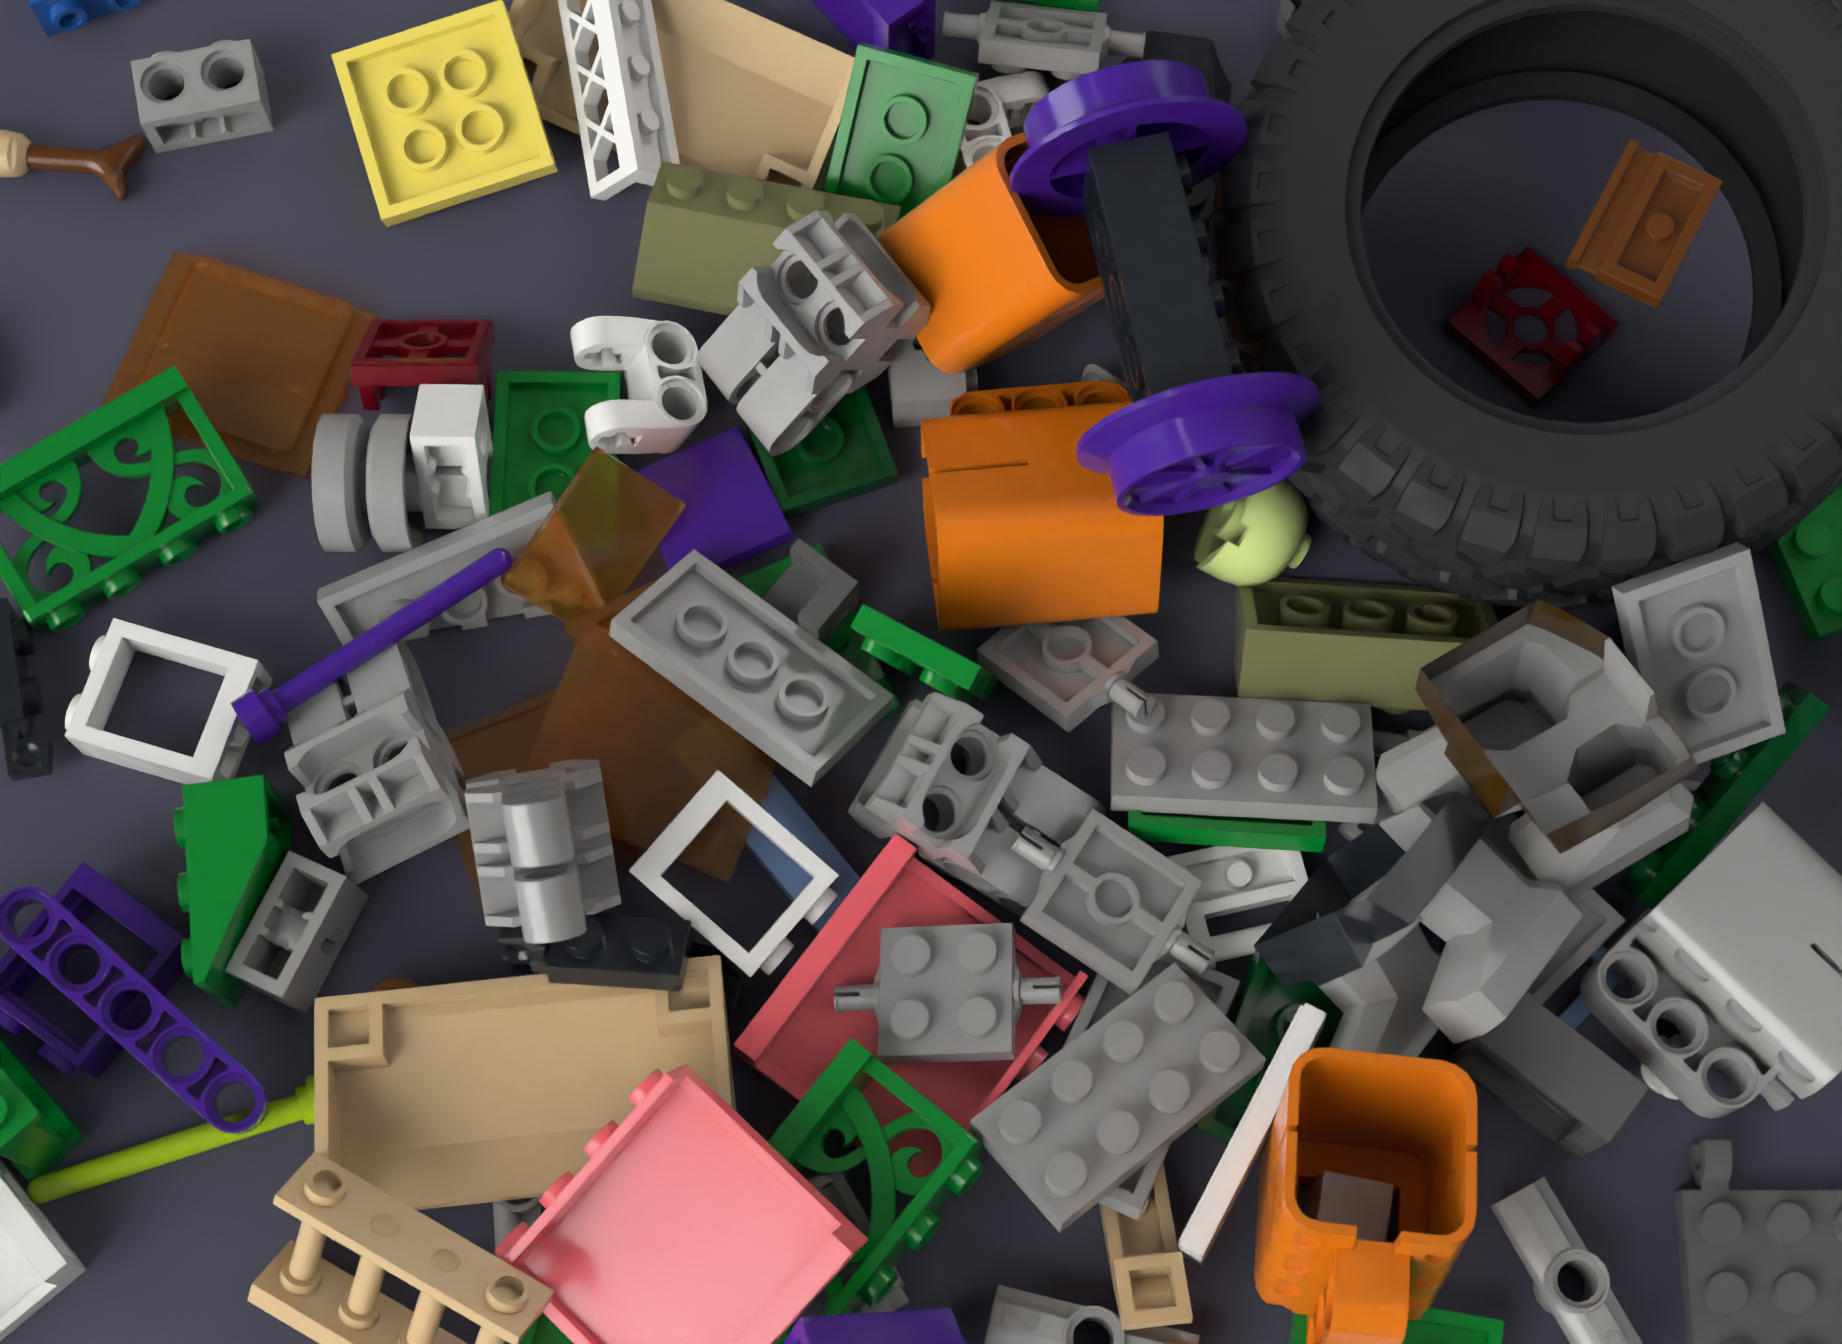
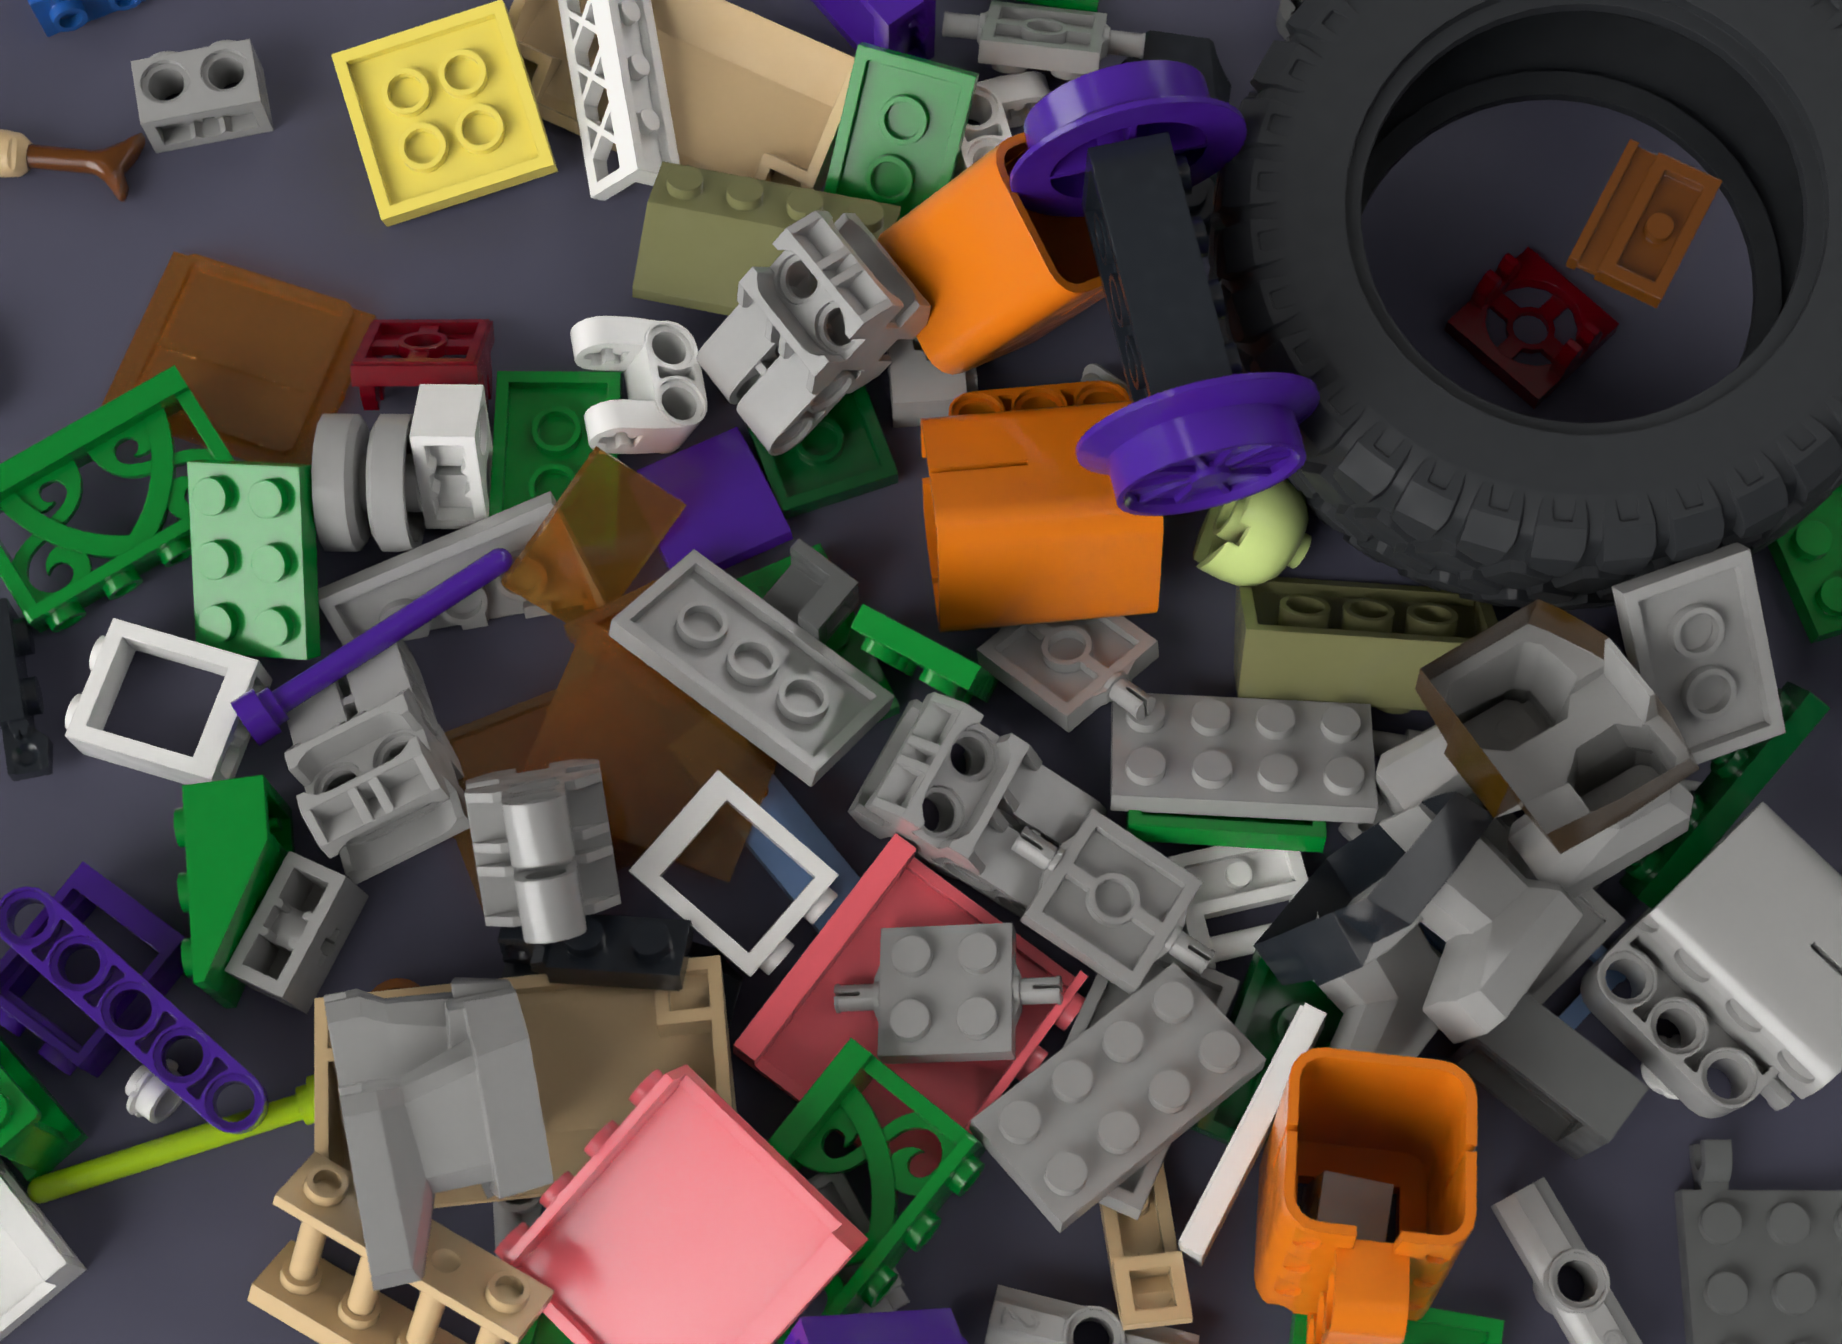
none -> white plate [125,1059,183,1124]
none -> plate [187,459,321,660]
none -> light grey piece [323,977,554,1291]

